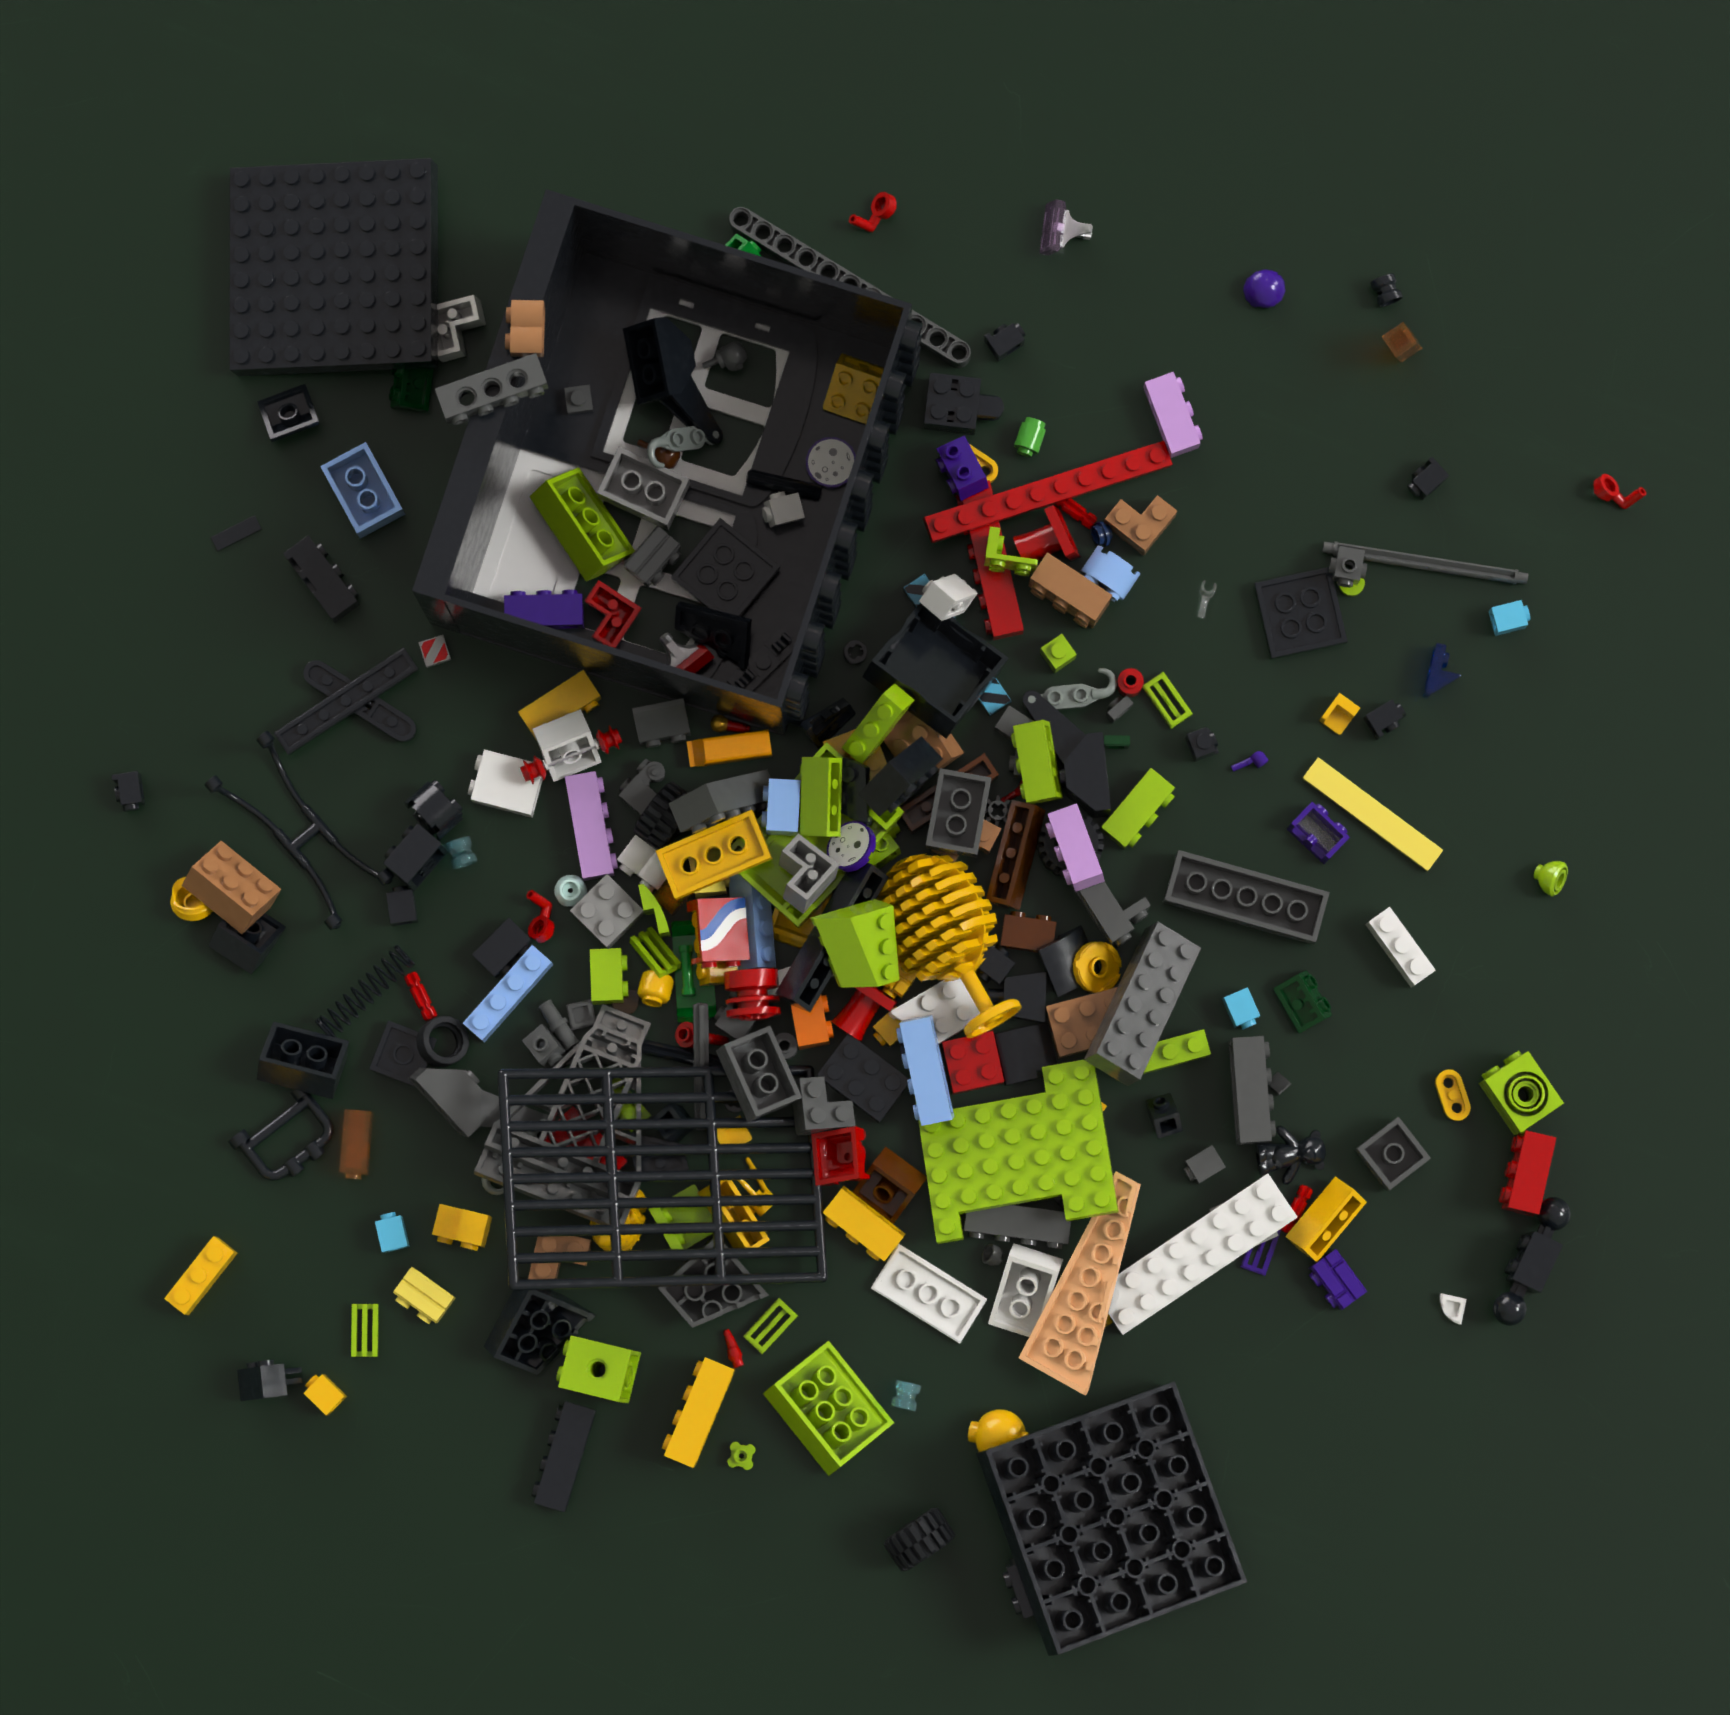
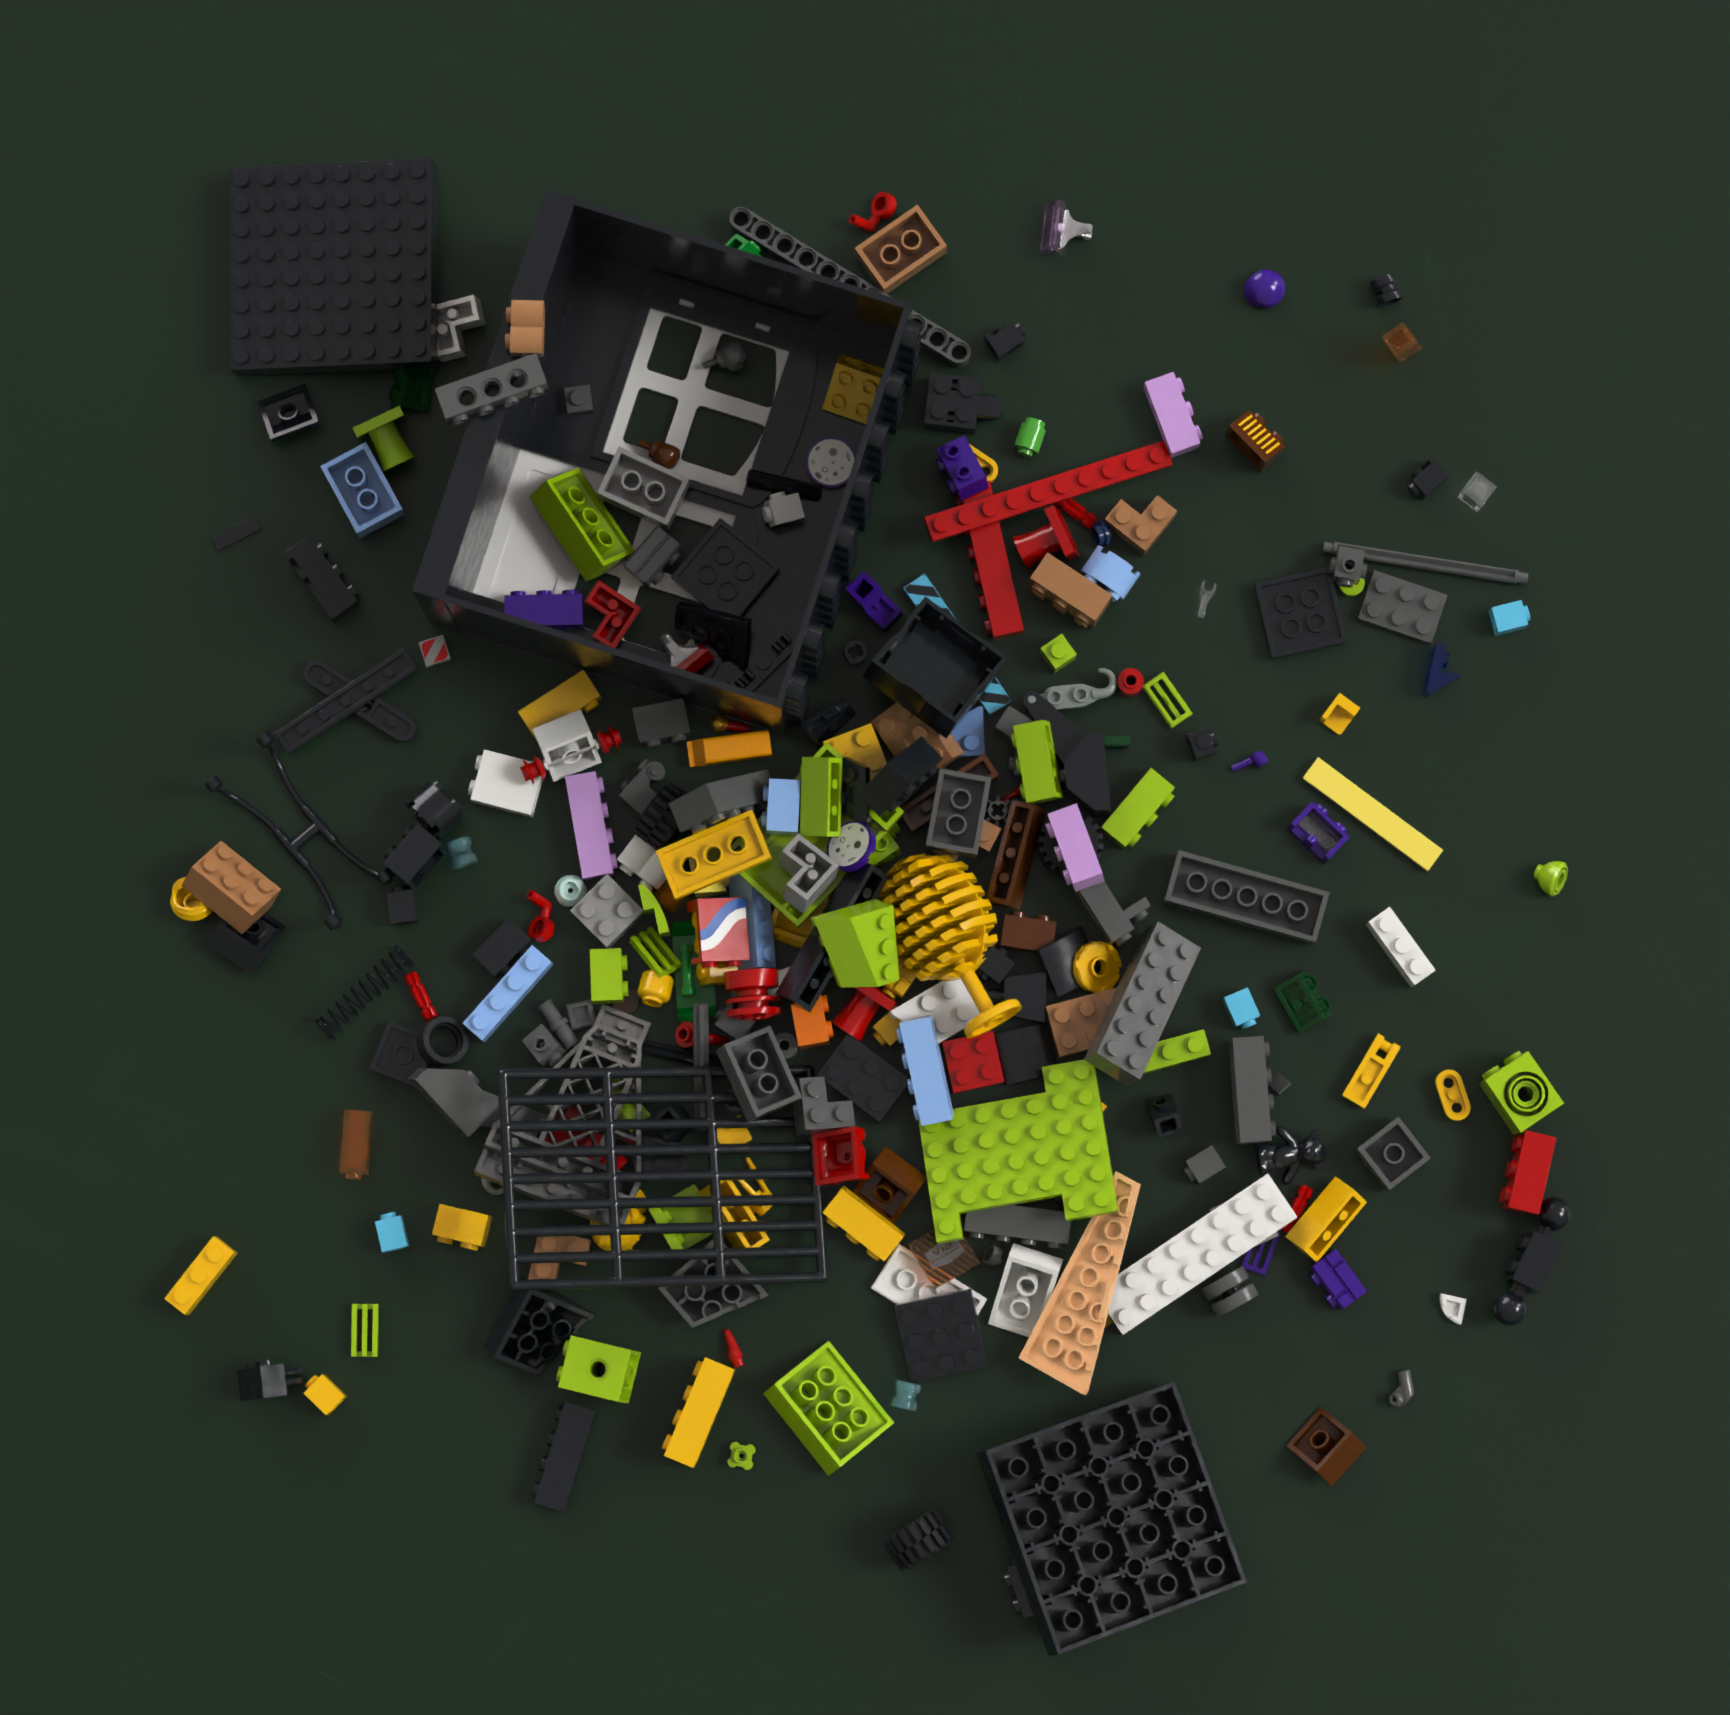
black brick [112,771,145,812] -> none
black bar [228,1089,334,1181] -> none
black brick [257,1021,349,1099] -> none
light yellow brick [393,1267,456,1324] -> none
black slope [623,317,723,468] -> none
lime tile [743,1298,798,1354] -> none
lime brick [842,684,915,764] -> none
white brick [919,574,978,621] -> none
yellow brick [968,1409,1029,1452] -> none
lime bracket [984,527,1038,576] -> none
dark grey plate [1106,696,1133,723] -> none
black brick [1363,699,1406,740] -> none
red plate [1594,474,1646,509] -> none
none -> lime plant [353,406,415,472]
none -> dark purple brick [845,571,903,632]
none -> medium nougat brick [854,205,947,294]
none -> black plate [894,1289,988,1383]
none -> tile [908,1229,980,1290]
none -> medium blue wing [951,706,985,758]
none -> dark grey wheel [1202,1266,1259,1318]
none -> reddish brown slope [1225,410,1285,472]
none -> reddish brown slope [1286,1407,1367,1486]
none -> yellow plate [1341,1033,1401,1109]
none -> dark grey plate [1357,570,1448,645]
none -> dark grey arm [1389,1370,1414,1408]
none -> clear brick [1457,471,1497,512]

